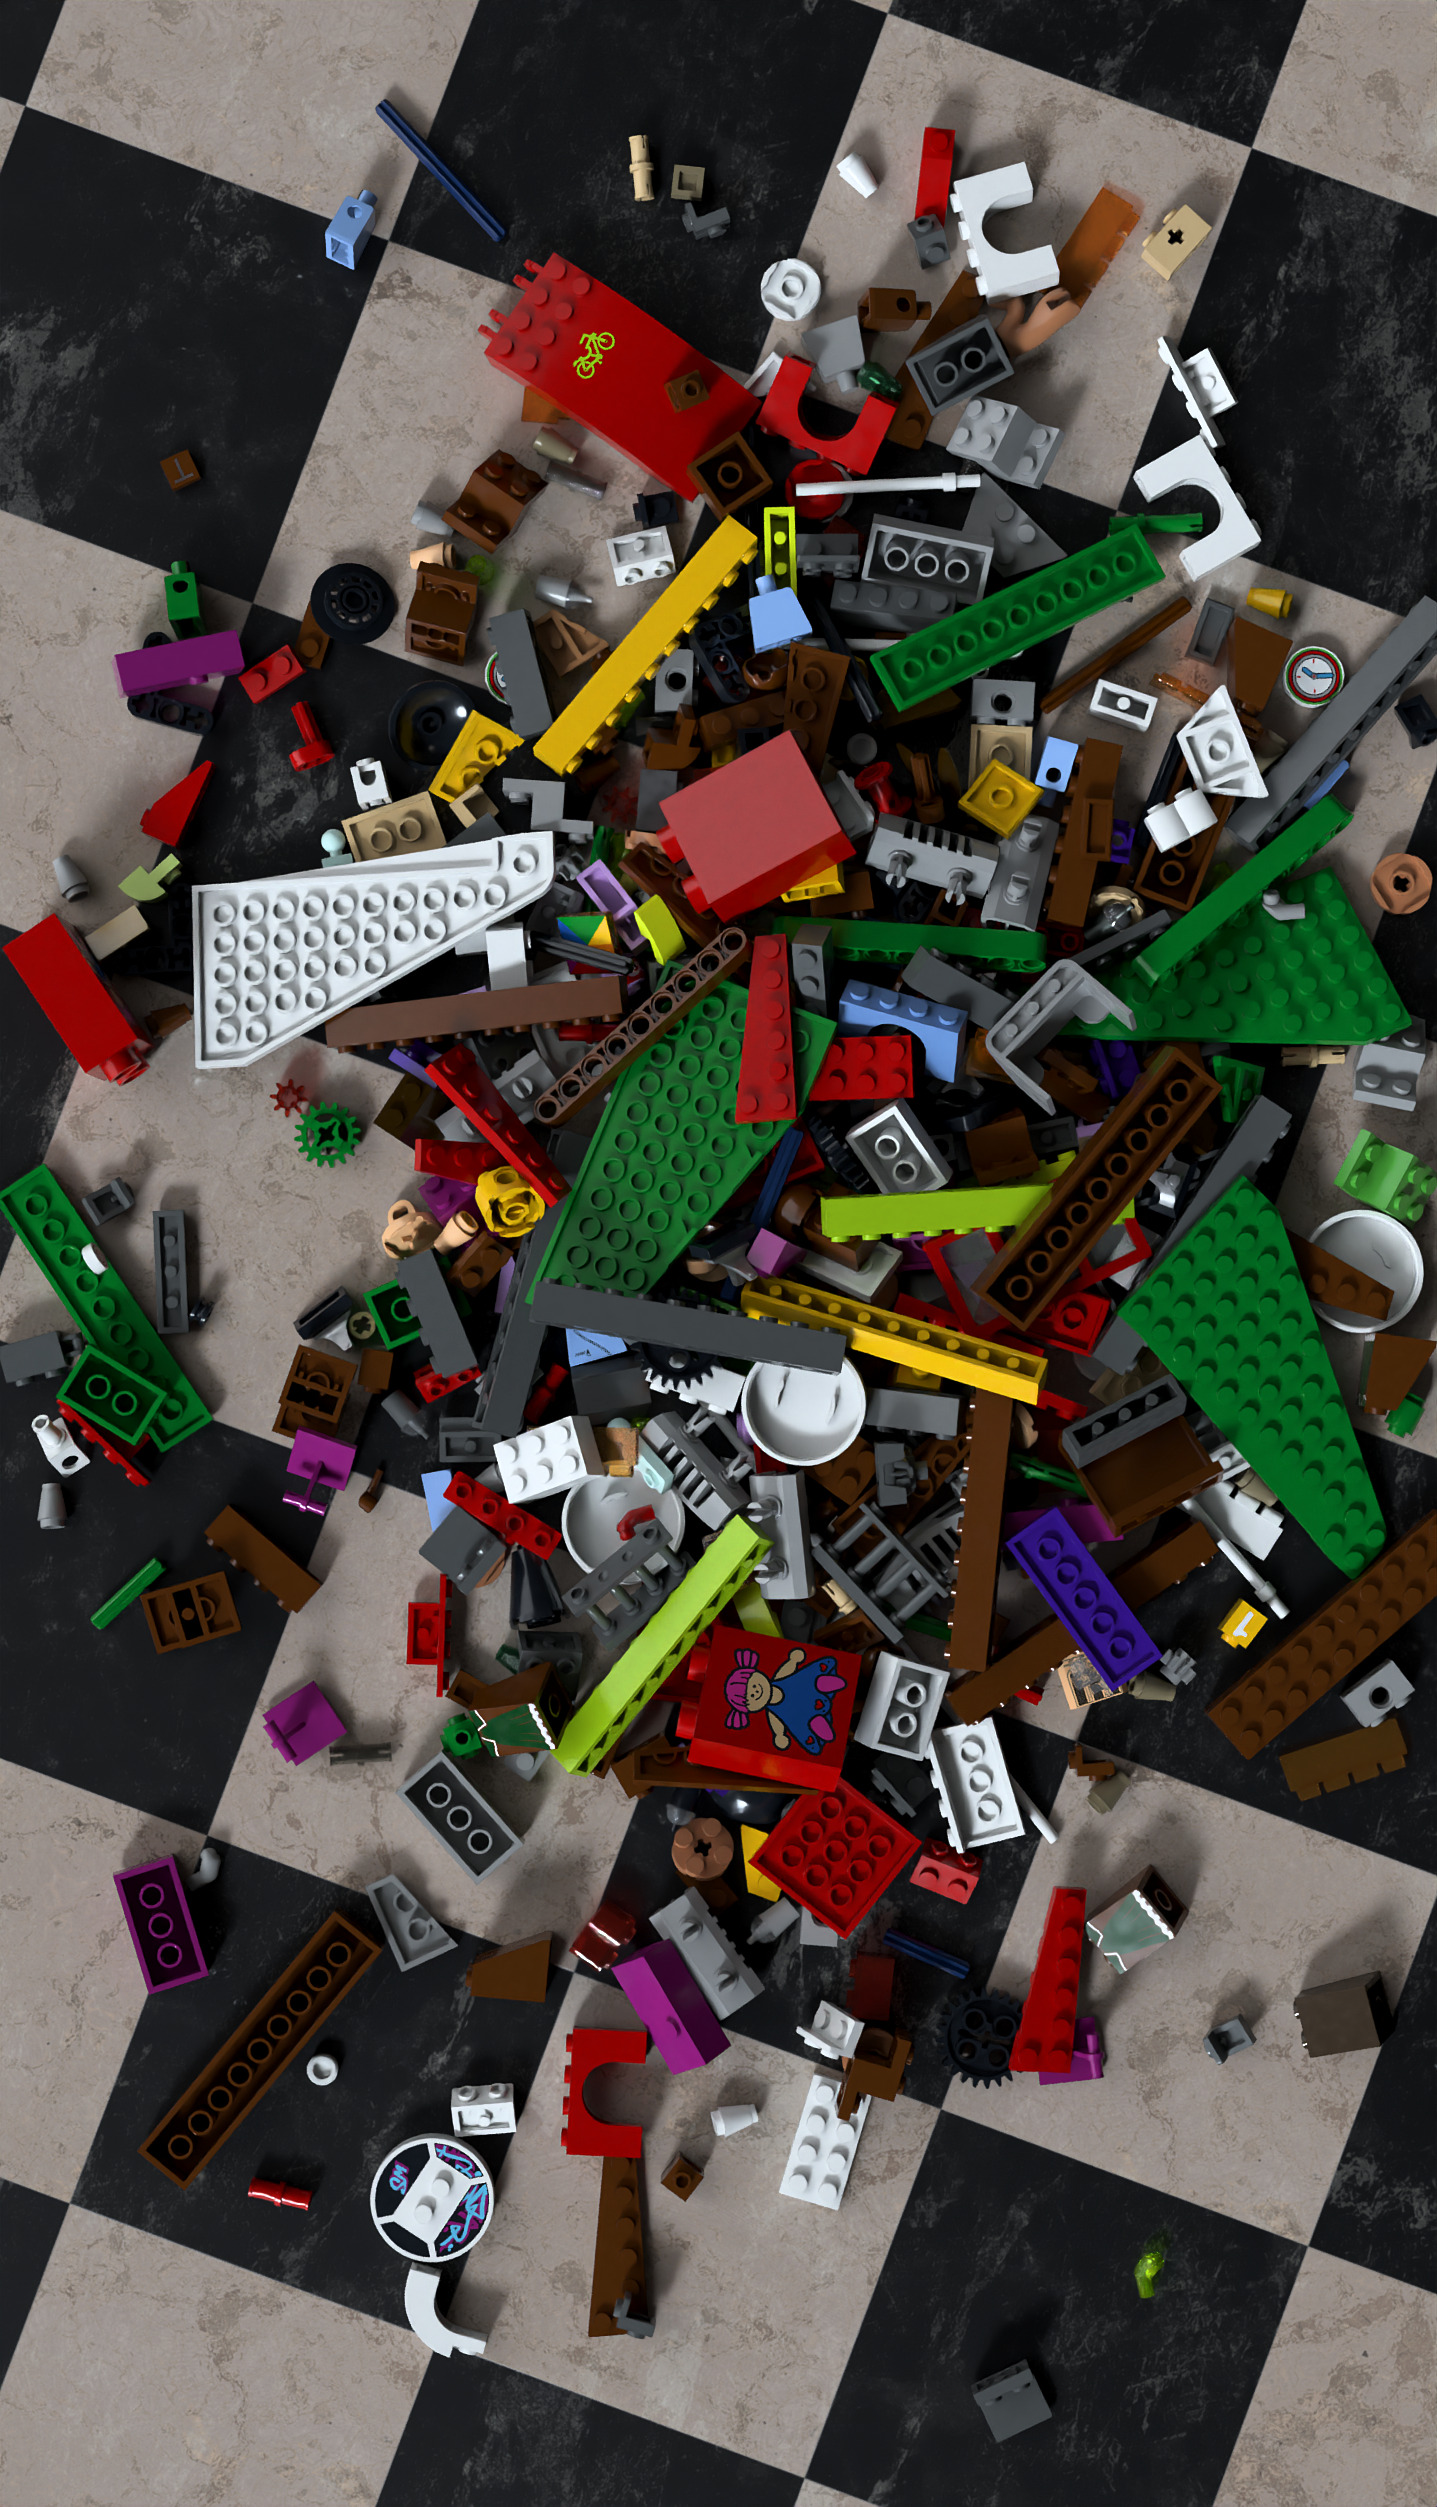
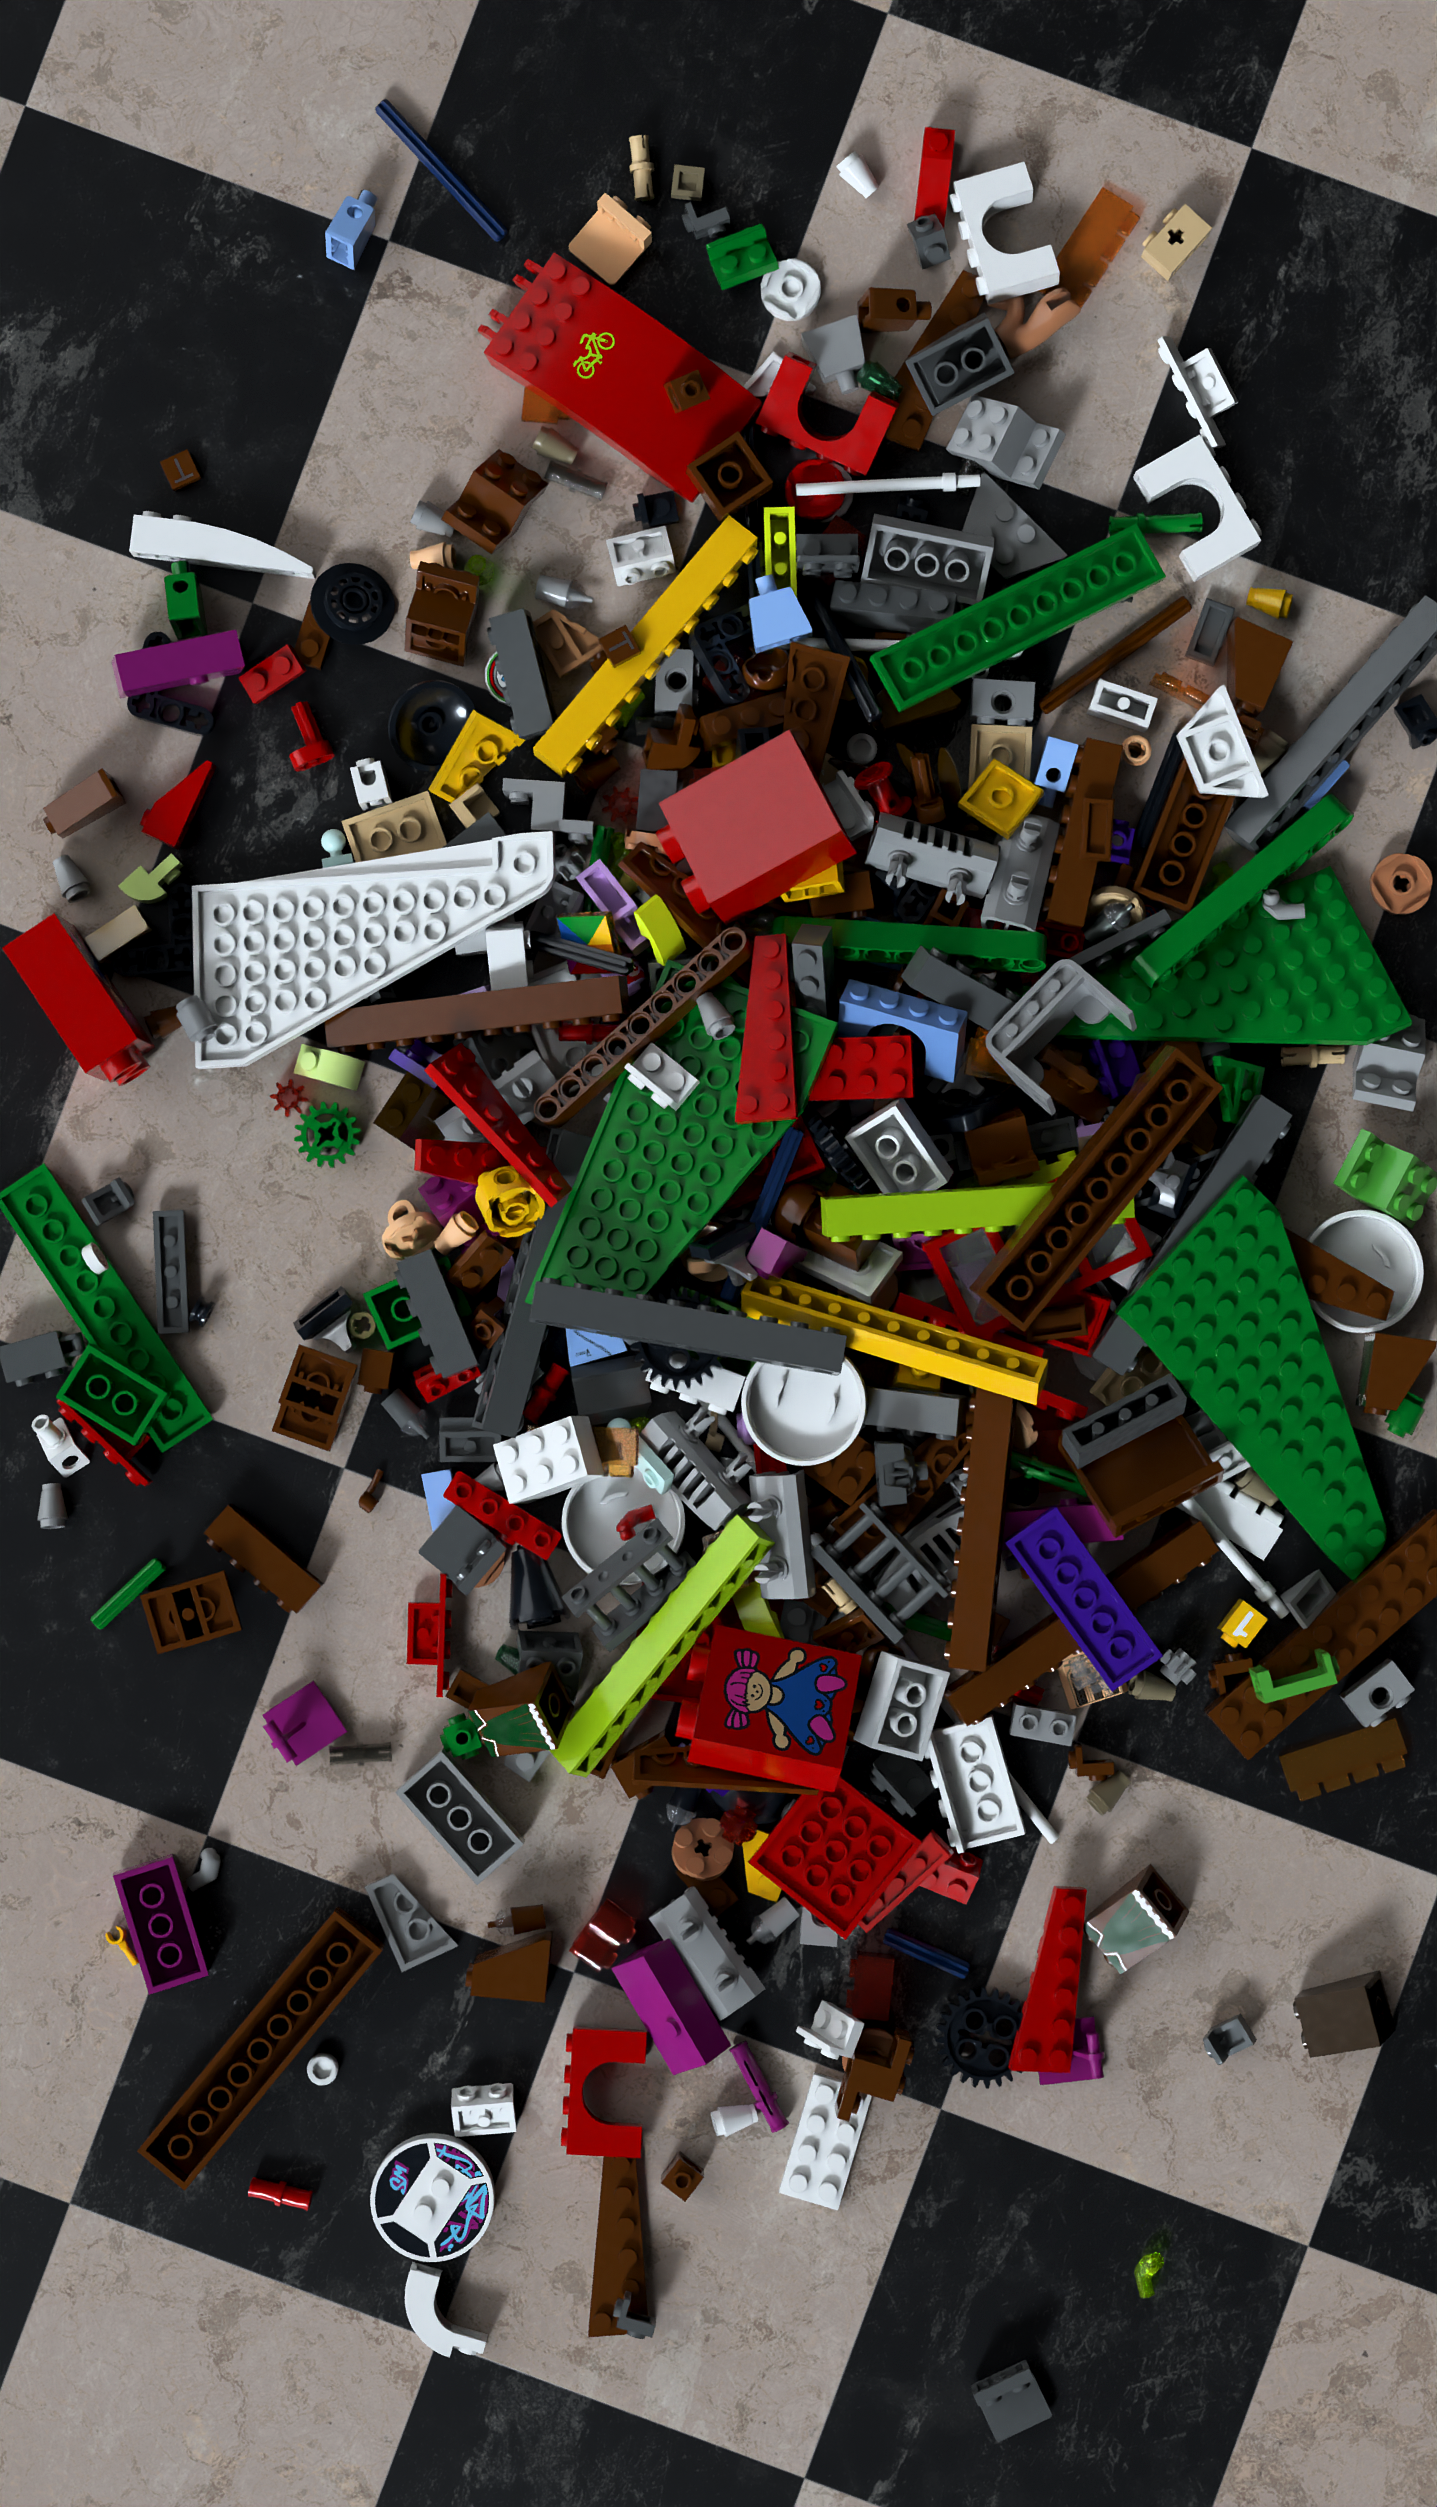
magenta plate [282,1425,358,1516] -> none
white brick [1143,787,1218,853] -> none
tile [1282,646,1345,708] -> none
none -> reddish brown slope [43,768,126,839]
none -> yellow hand [105,1926,139,1966]
none -> white slope [129,511,316,579]
none -> light grey brick [176,995,218,1043]
none -> yellowish green brick [294,1044,365,1091]
none -> reddish brown bracket [466,1296,506,1349]
none -> reddish brown piece [487,1904,546,1937]
none -> light nougat bracket [569,193,652,286]
none -> reddish brown tile [598,625,641,668]
none -> white bracket [624,1042,700,1111]
none -> light grey cone [696,992,735,1040]
none -> tan hand [705,1411,725,1452]
none -> green bracket [706,224,779,291]
none -> clear red gear [719,1805,758,1846]
none -> magenta pin [729,2040,789,2133]
none -> red tile [858,1830,954,1933]
none -> light grey brick [1008,1701,1077,1746]
none -> reddish brown tile [1025,1303,1088,1343]
none -> light nougat cone [1121,735,1152,766]
none -> reddish brown bracket [1208,1652,1253,1695]
none -> bright green panel [1248,1648,1340,1704]
none -> light grey slope [1280,1570,1336,1629]

